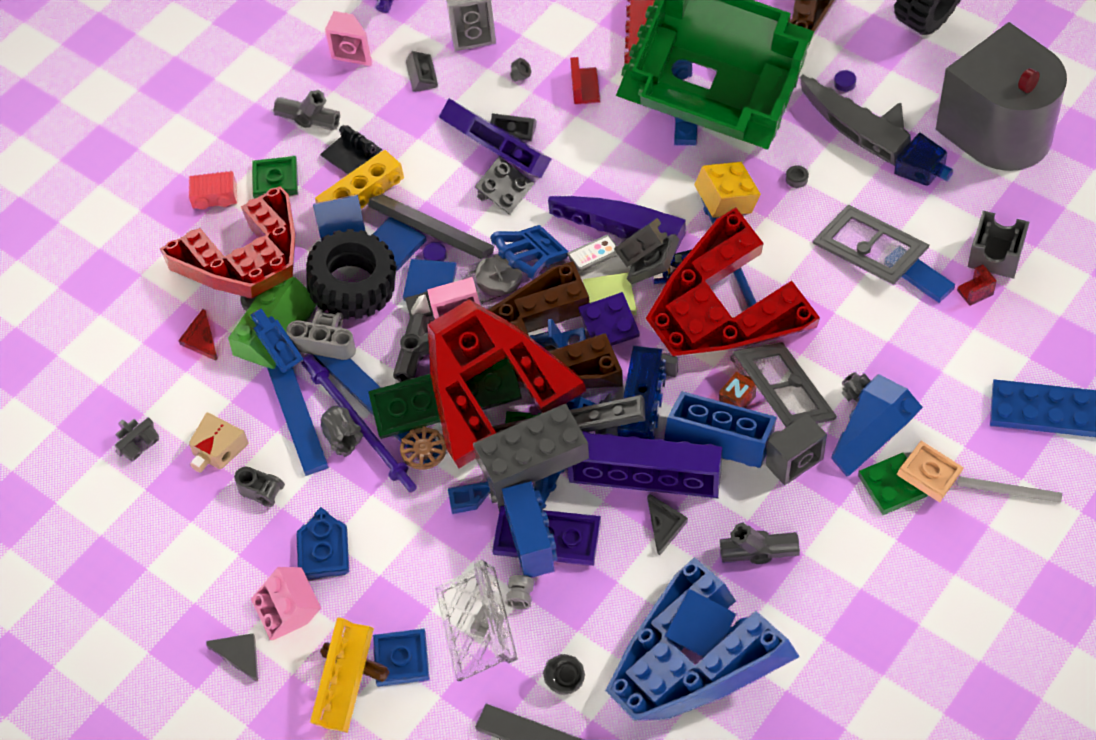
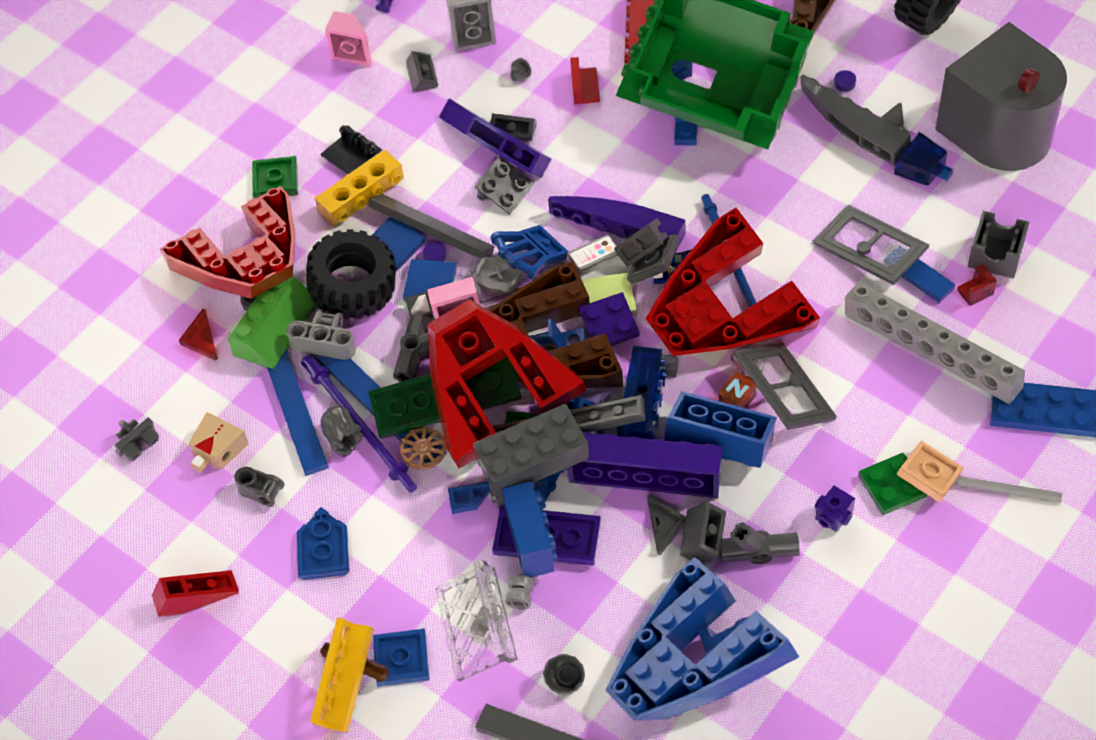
coral brick [189,170,237,210] -> none
dark grey tile [206,633,259,681] -> none
blue hinge [250,308,303,373] -> none
bright pink slope [251,567,321,640] -> none
dark grey piece [273,89,341,130] -> none
blue tile [313,194,366,238] -> none
blue tile [664,588,737,658] -> none
yellow brick [694,161,761,218] -> none
dark grey brick [765,413,827,486] -> none
dark grey tile [786,165,809,188] -> none
blue wedge [831,374,923,476] -> none
dark grey gear [841,372,871,403] -> none
none -> red slope [151,570,239,617]
none -> dark grey brick [680,501,726,564]
none -> dark purple brick [814,485,855,532]
none -> light grey brick [845,281,1026,405]

